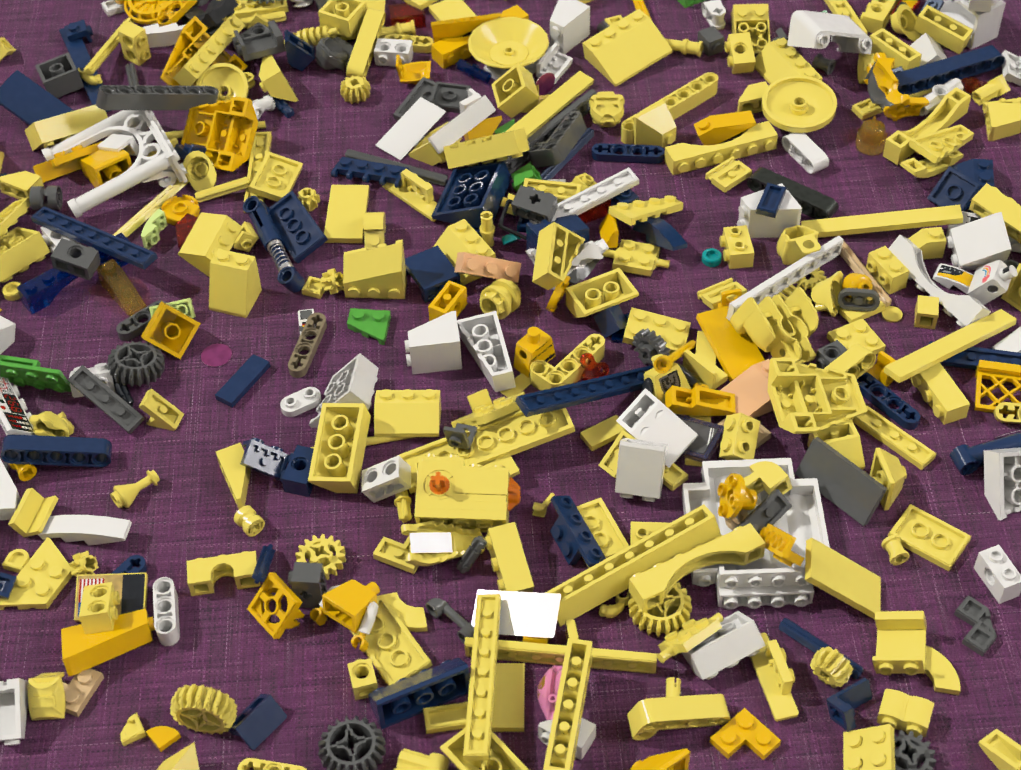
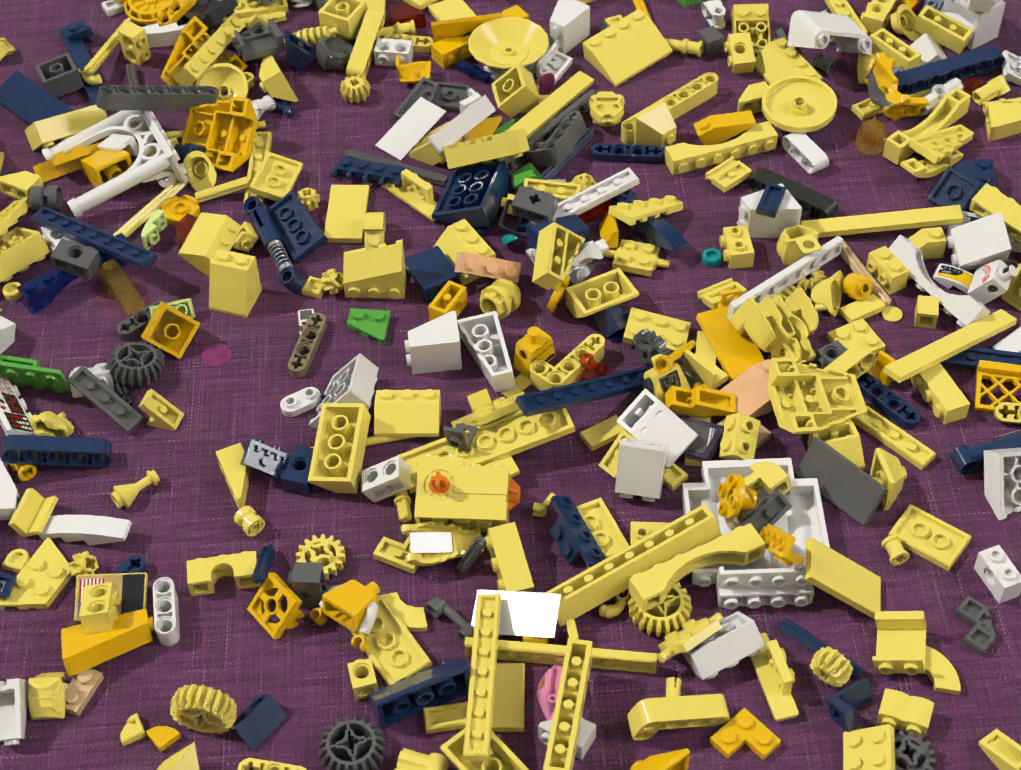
dark blue tile [215,354,271,408] -> none
light yellow pin [479,211,495,248] -> none
dark grey plate [838,288,880,311] -> none

